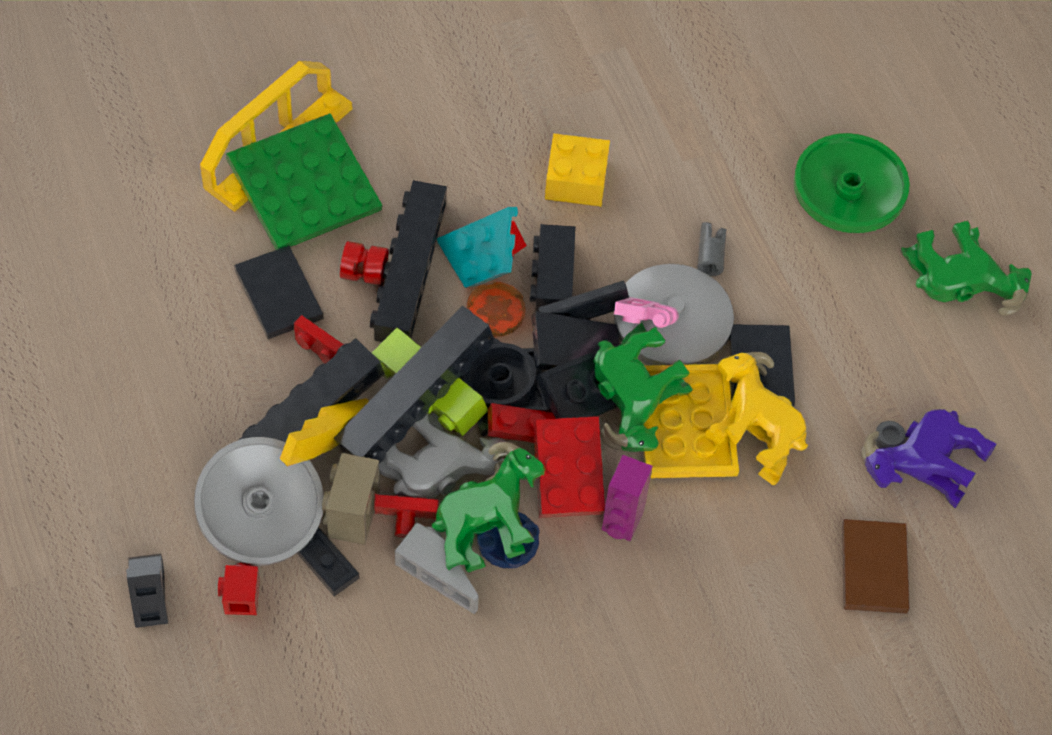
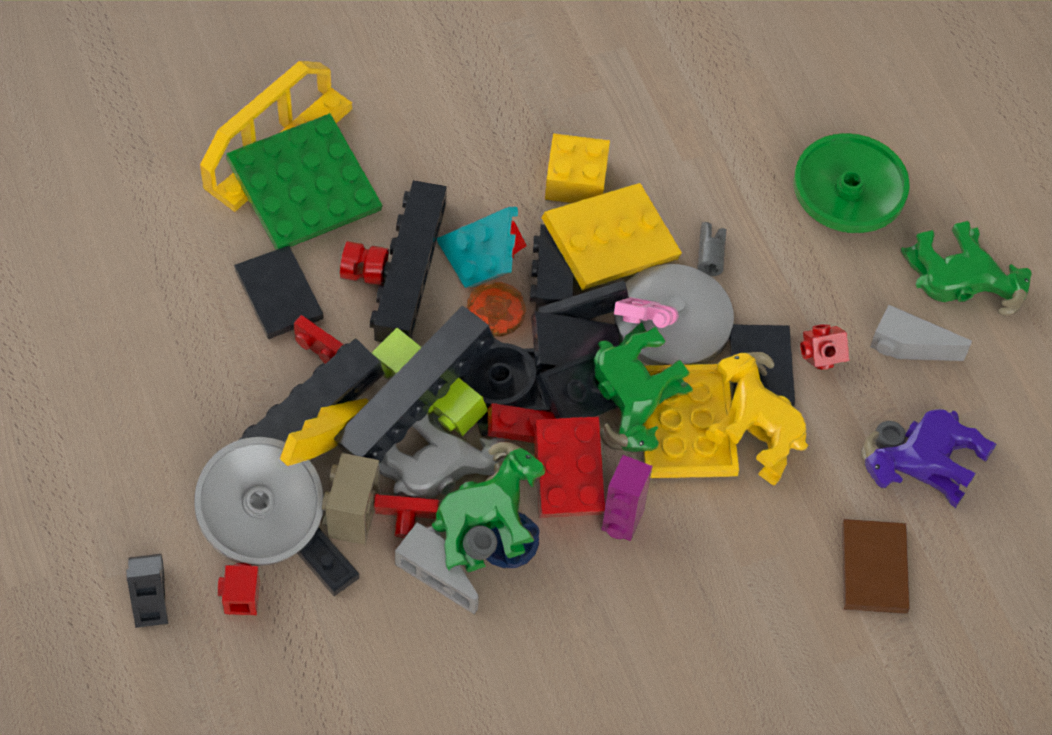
none -> dark grey tile [463,526,497,560]
none -> yellow plate [541,183,682,290]
none -> brick [800,324,850,370]
none -> light grey slope [870,305,972,361]

